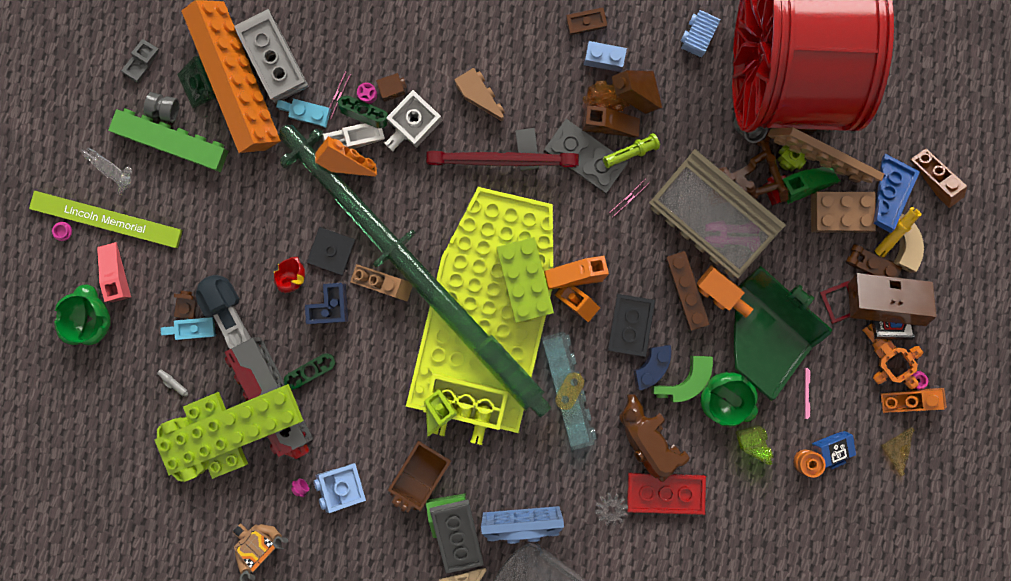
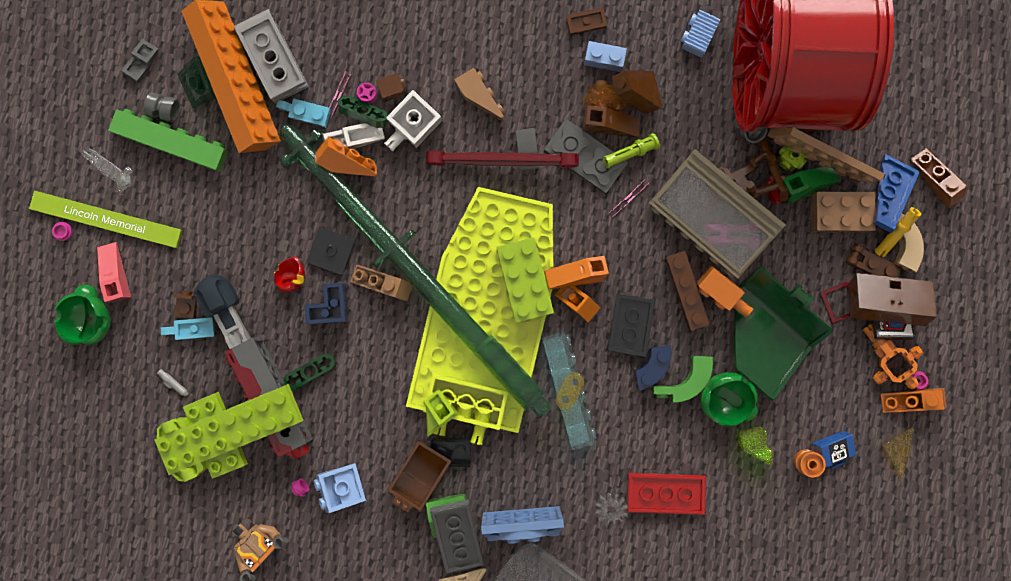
reddish brown animal [619,394,690,482] -> none
bright pink piece [804,368,810,419] -> none
none -> black plate [431,438,471,467]

